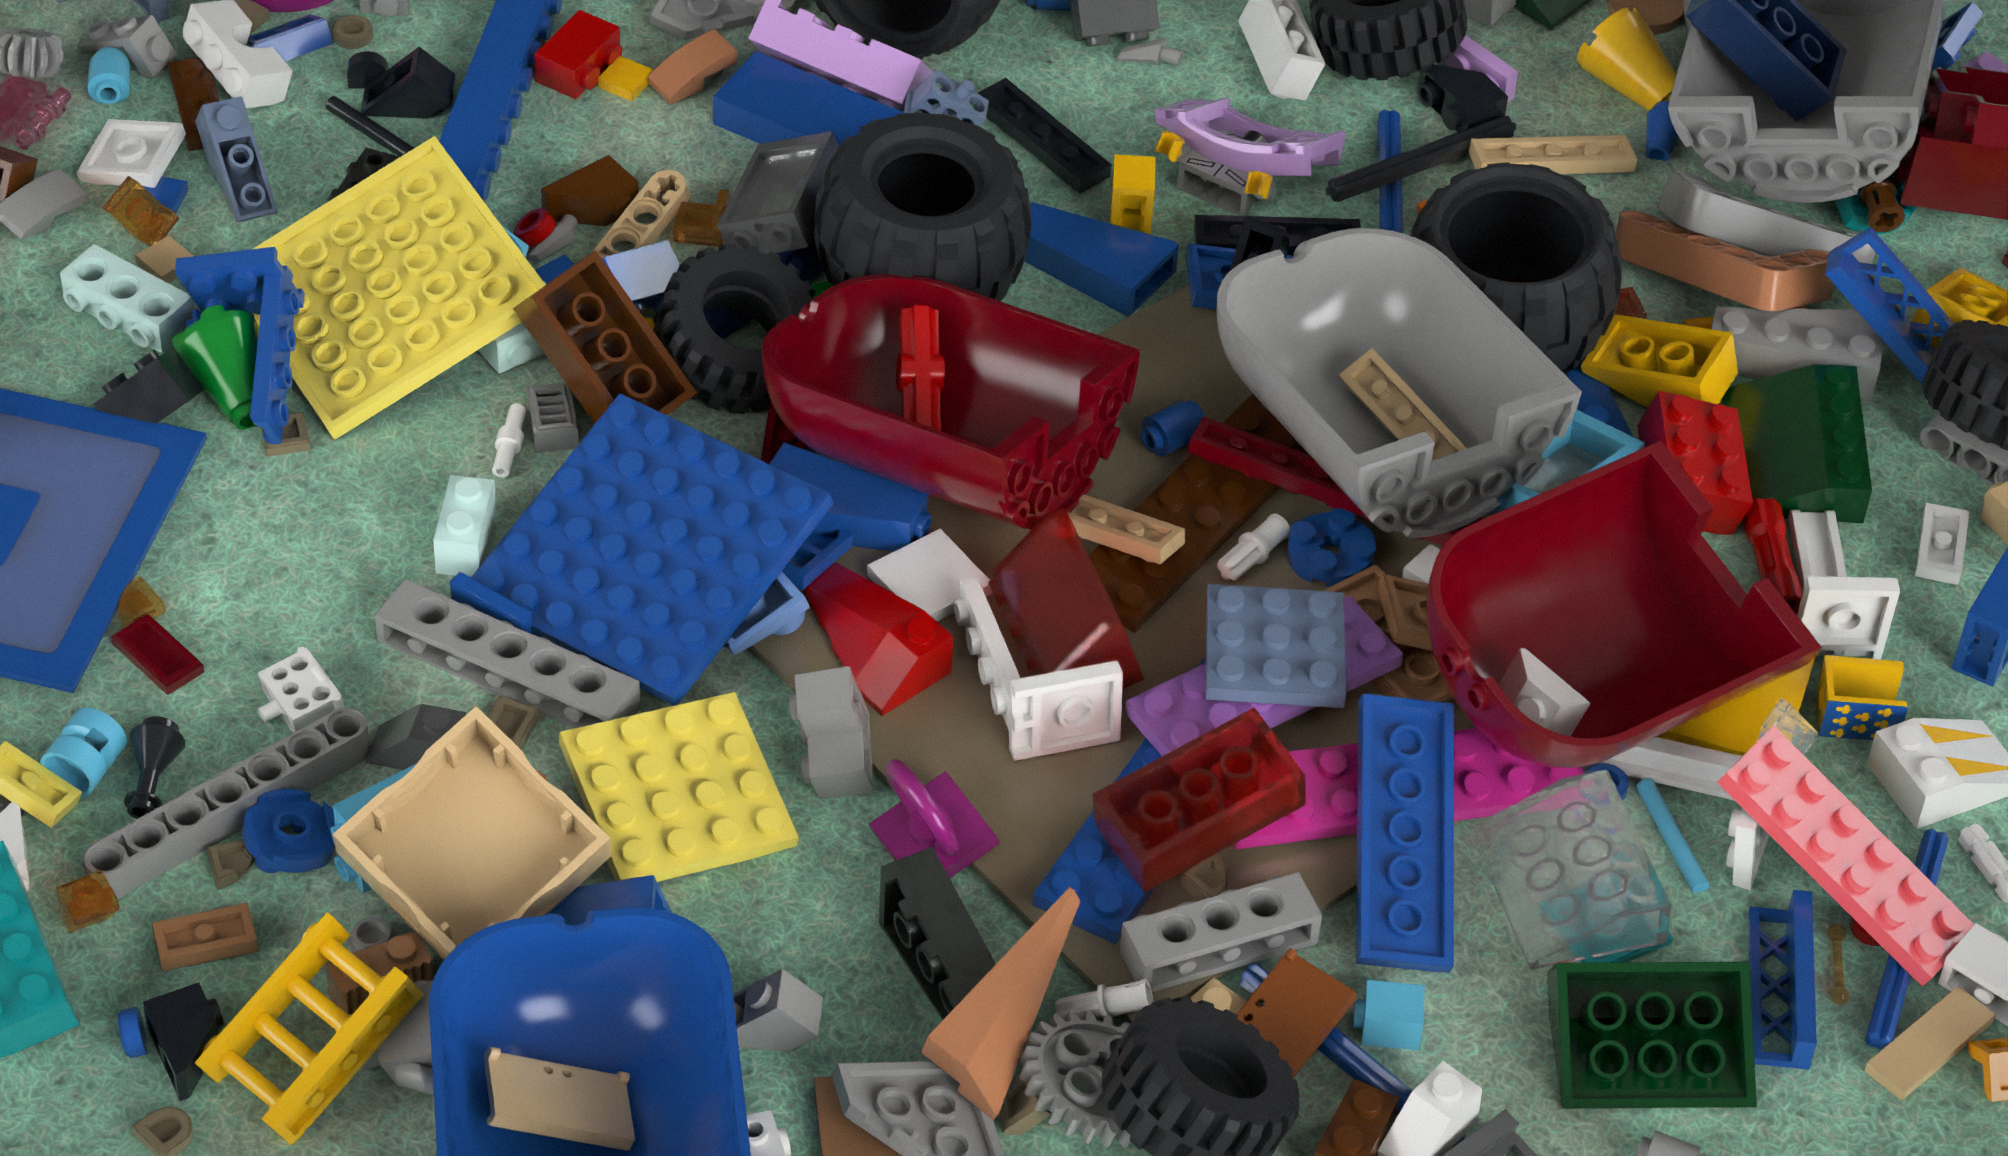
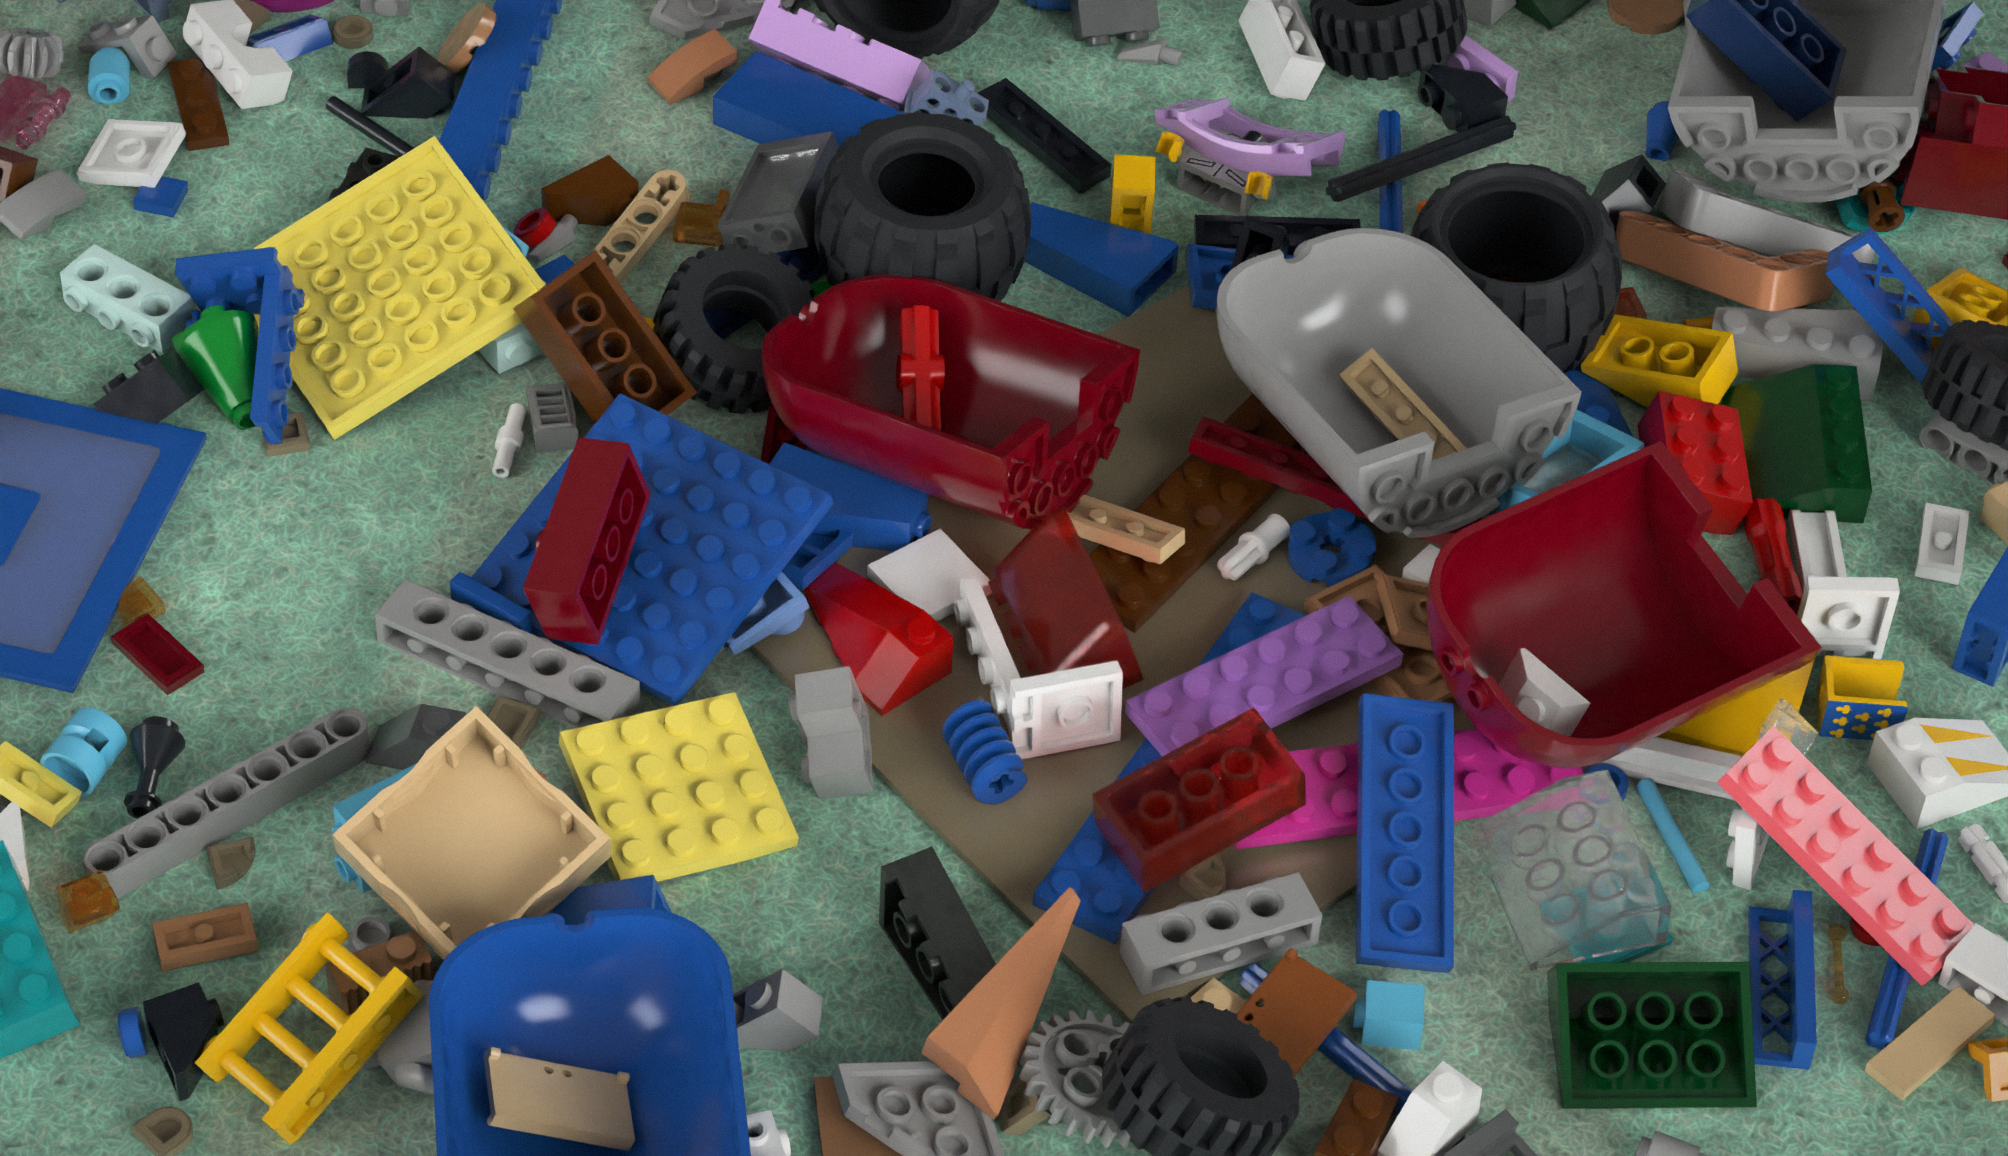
clear orange bracket [102,176,179,247] -> none
tan tile [135,236,193,283] -> none
sand blue slope [195,96,278,222] -> none
blue plate [242,788,335,873] -> none
white piece [258,647,344,733] -> none
light aqua brick [433,475,496,577] -> none
red brick [534,10,622,99] -> none
yellow tile [598,56,654,102] -> none
brick [602,240,680,314] -> none
magenta tile [869,759,1000,878] -> none
white axle [1055,978,1154,1020] -> none
blue brick [1140,400,1205,457] -> none
sand blue plate [1205,584,1346,708] -> none
tan plate [1468,135,1637,174] -> none
yellow cone [1576,7,1677,111] -> none
none -> medium nougat tile [436,2,496,74]
none -> dark red brick [523,437,651,645]
none -> blue piece [942,700,1027,804]
none -> black slope [1591,154,1666,235]

